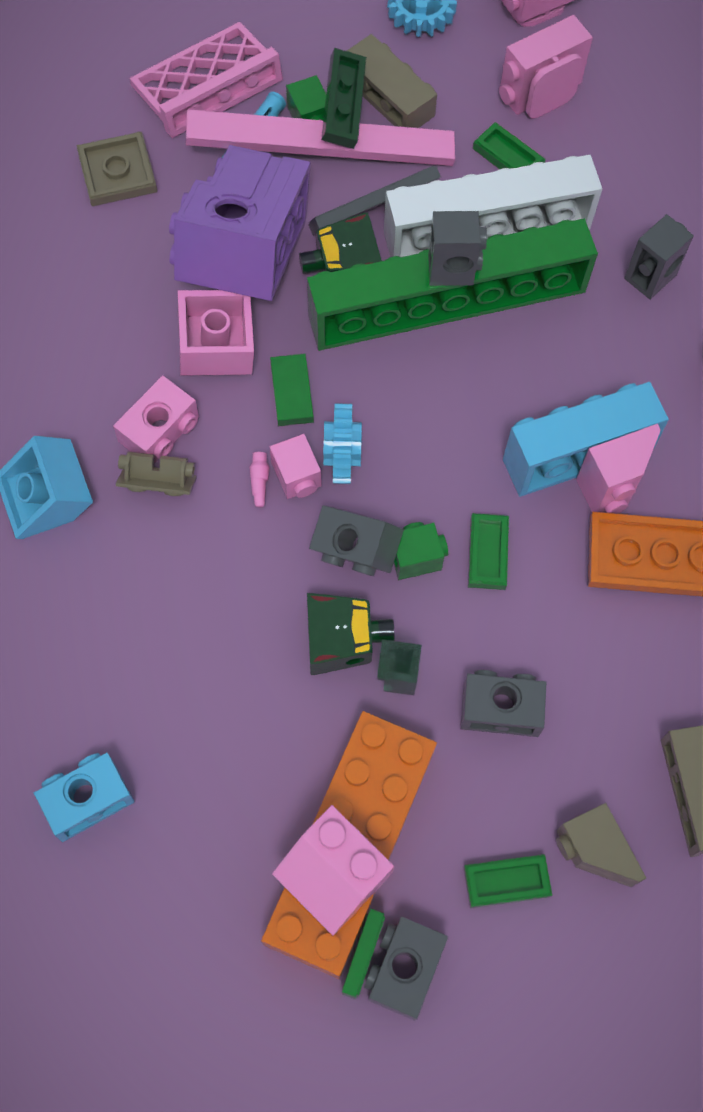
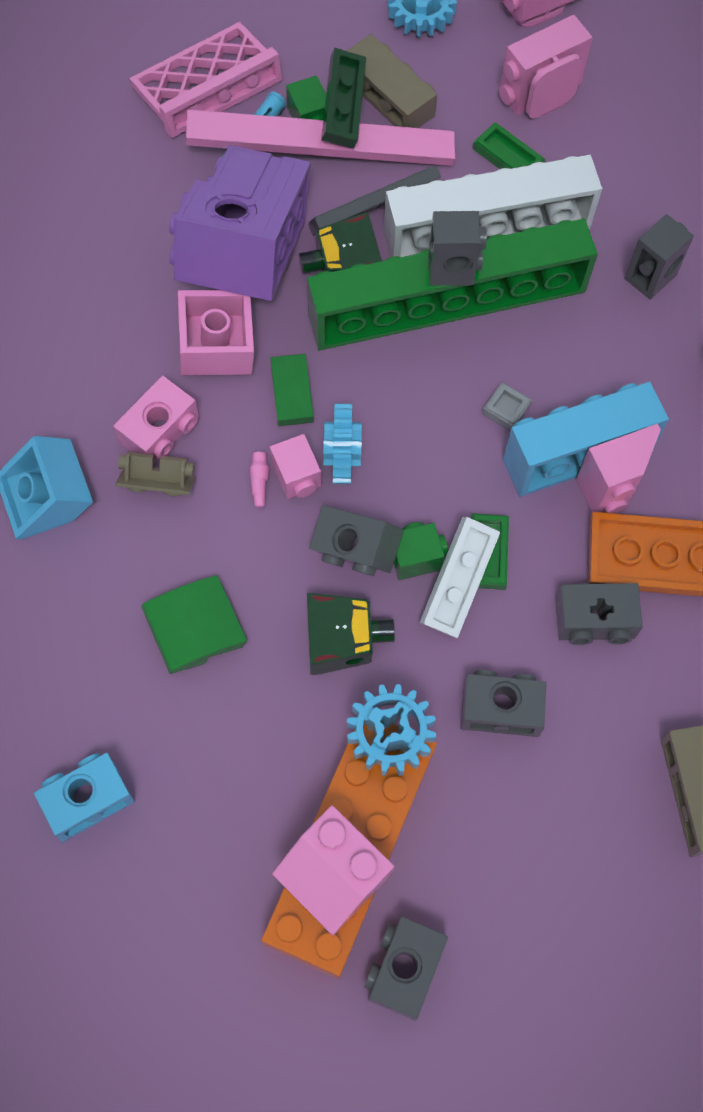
dark tan tile [76,131,157,207] -> none
green tile [342,908,385,999] -> none
brick [377,639,422,696] -> none
green tile [463,854,553,908] -> none
dark tan slope [556,803,647,887] -> none
none -> green slope [141,575,247,674]
none -> medium azure gear [347,684,436,776]
none -> white plate [419,517,500,638]
none -> light grey tile [482,382,532,431]
none -> dark grey brick [555,583,643,645]

